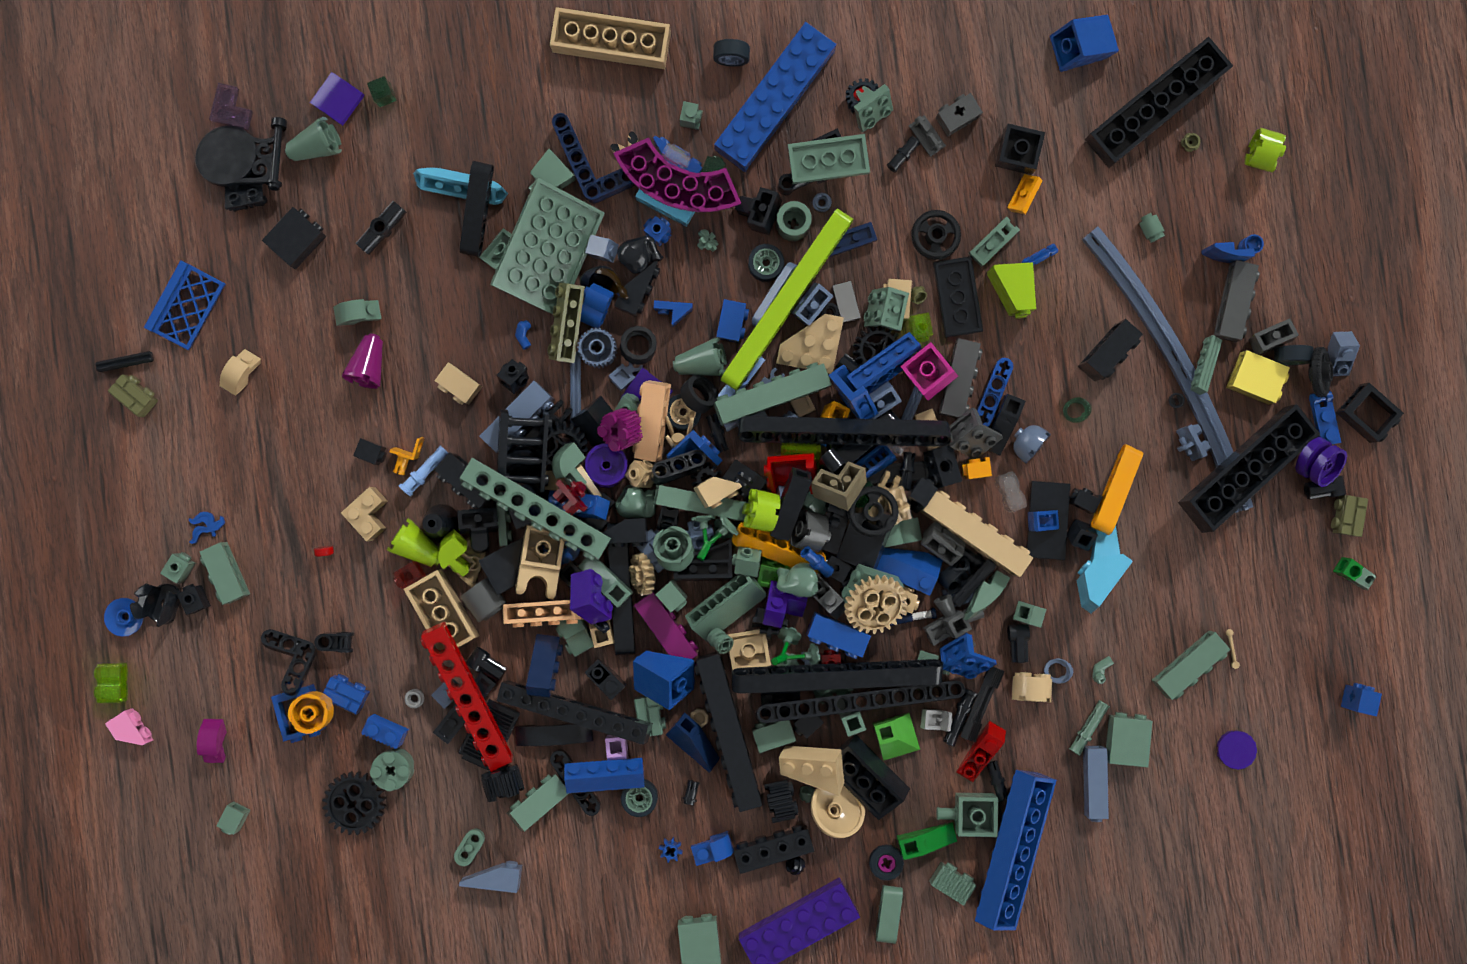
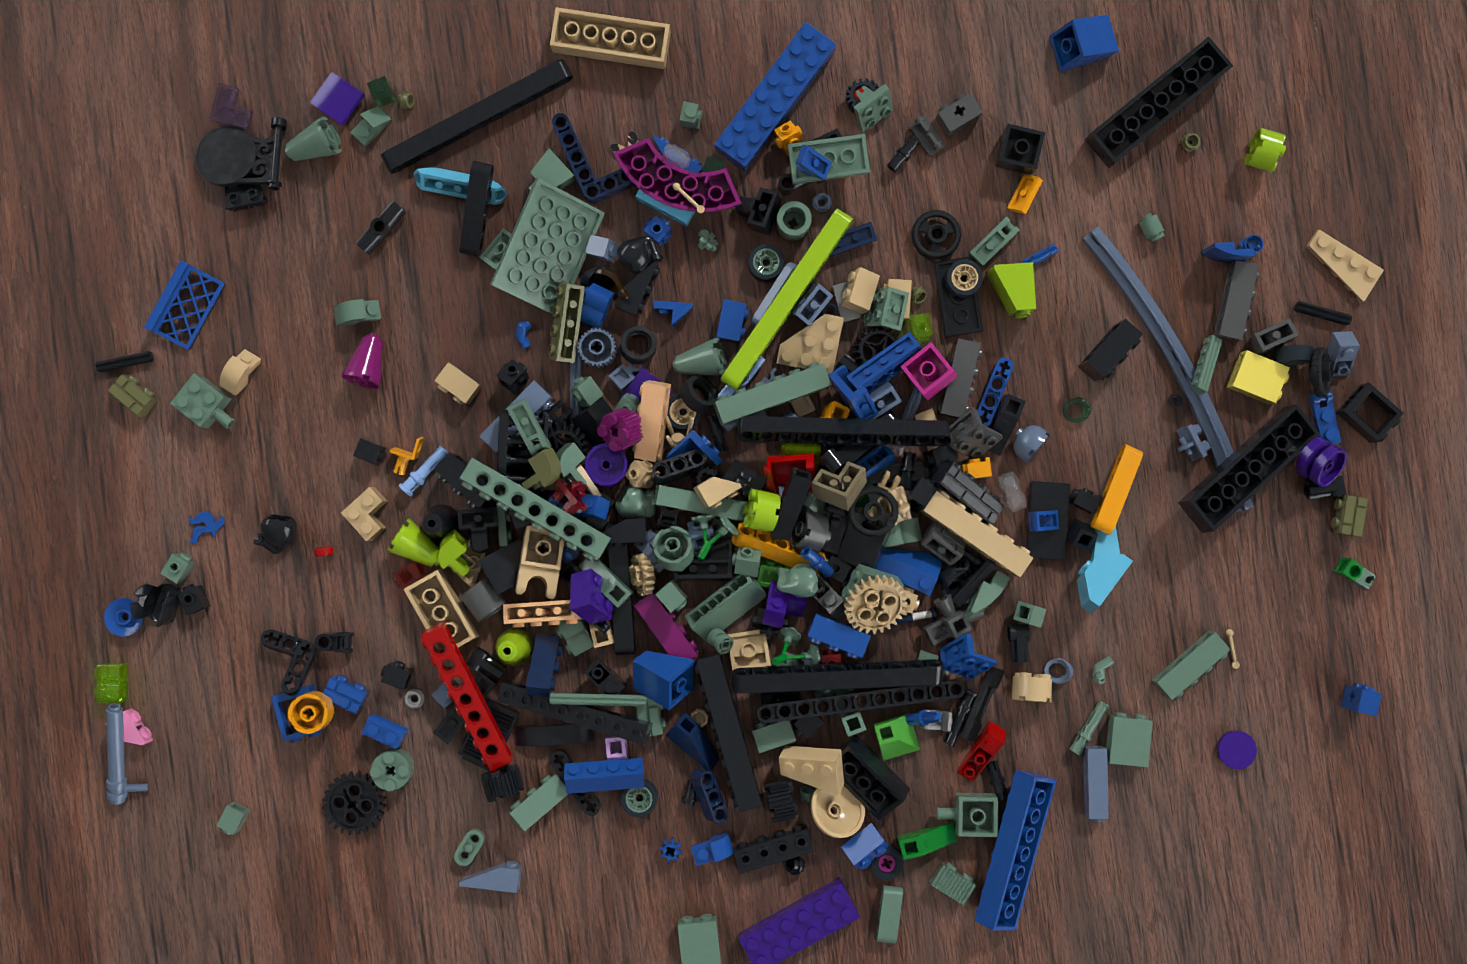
magenta brick [197,719,227,763] -> none
sand green brick [200,542,250,605] -> none
black brick [262,207,326,269] -> none
black wheel [713,39,750,67] -> none
none -> sand blue cylinder [106,703,149,805]
none -> sand green brick [170,373,235,429]
none -> black piece [253,514,297,554]
none -> sand green slope [351,106,392,147]
none -> black beam [381,59,573,174]
none -> black brick [381,660,414,690]
none -> olive plate [397,91,414,110]
none -> lime cone [495,628,534,667]
none -> sand green plate [507,398,551,456]
none -> olive brick [522,448,561,490]
none -> sand green axle [549,693,647,706]
none -> sand green brick [569,376,604,407]
none -> tan hinge [673,183,705,214]
none -> dark blue beam [691,769,728,824]
none -> light orange brick [774,120,803,157]
none -> blue slope [796,145,832,180]
none -> brick [841,823,889,870]
none -> tan brick [842,267,880,315]
none -> blue axle [906,710,942,726]
none -> black brick [931,461,1004,525]
none -> wheel [945,259,983,298]
none -> black axle [1294,301,1352,325]
none -> tan wing [1306,230,1384,303]

